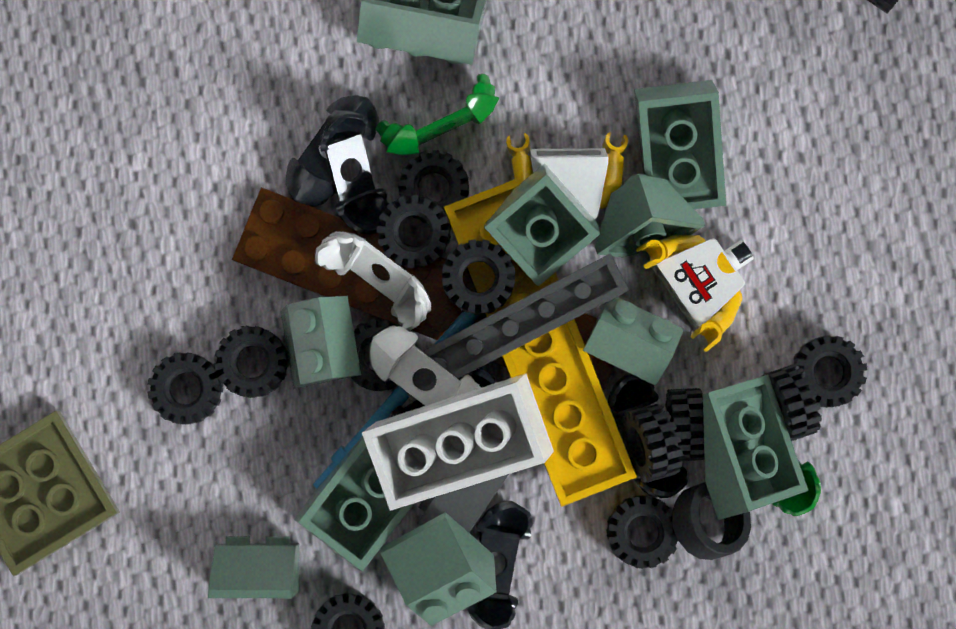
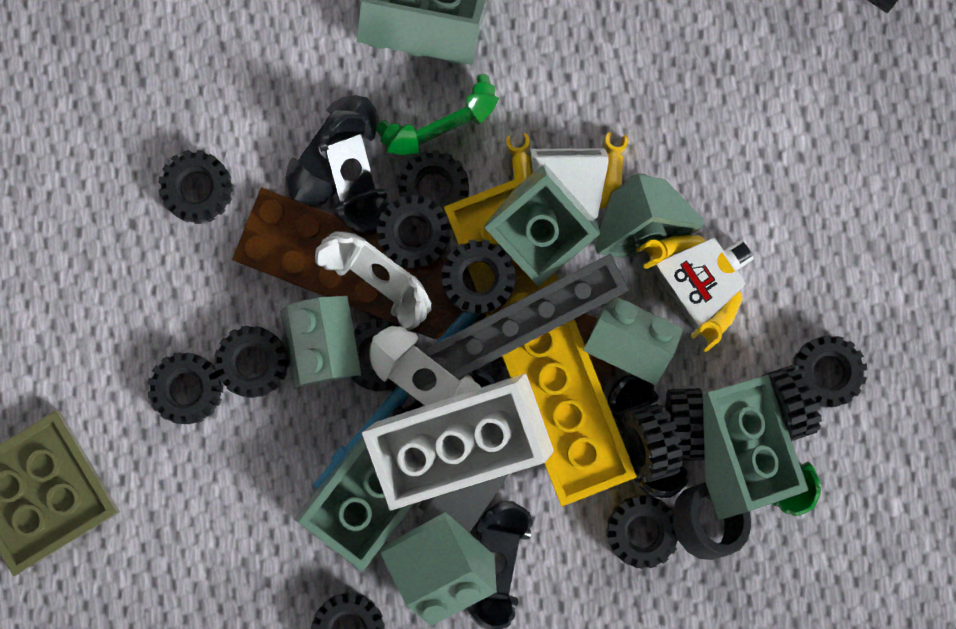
sand green slope [208,536,300,598] -> none
sand green slope [634,80,726,209] -> none
none -> black tyre [158,150,233,224]

